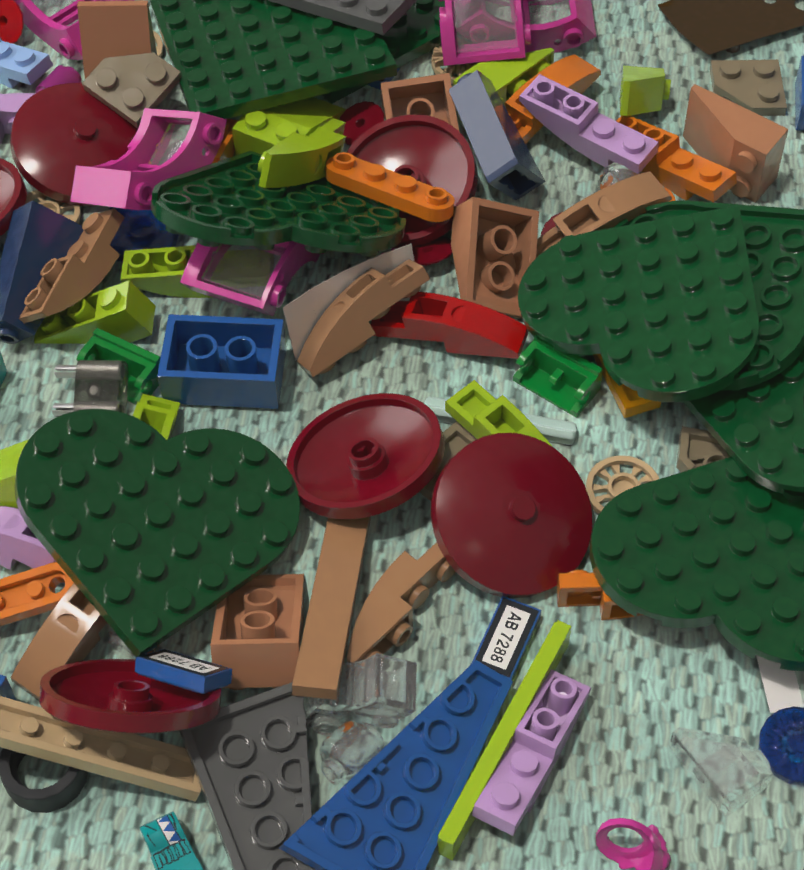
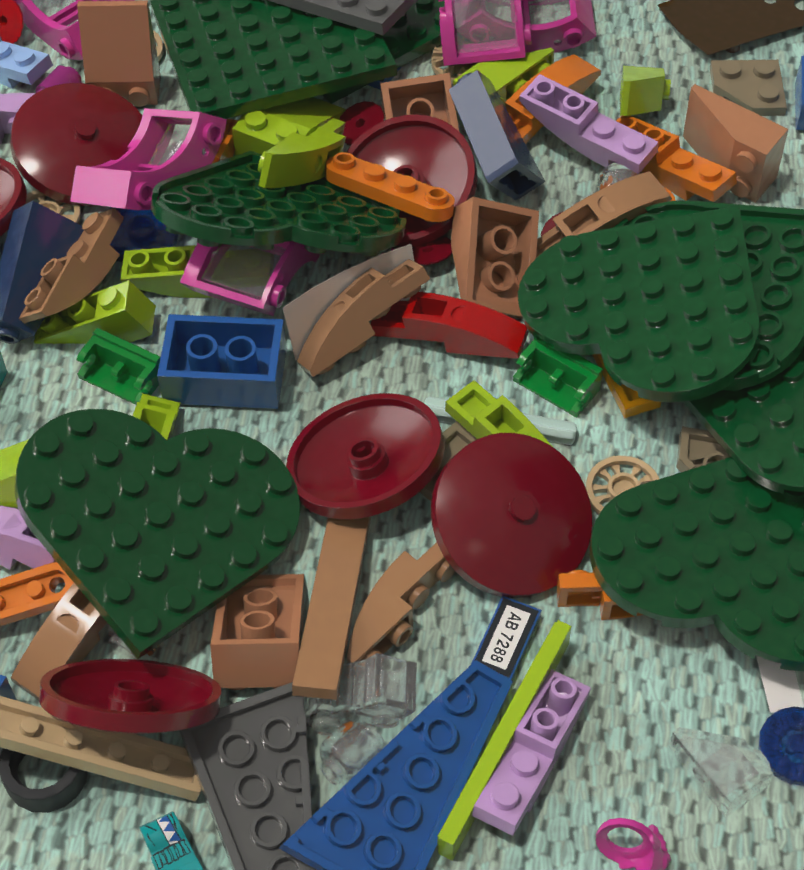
clear smoke piece [52,360,128,416] -> none
dark tan plate [82,52,182,128] -> none
blue tile [135,649,232,694] -> none

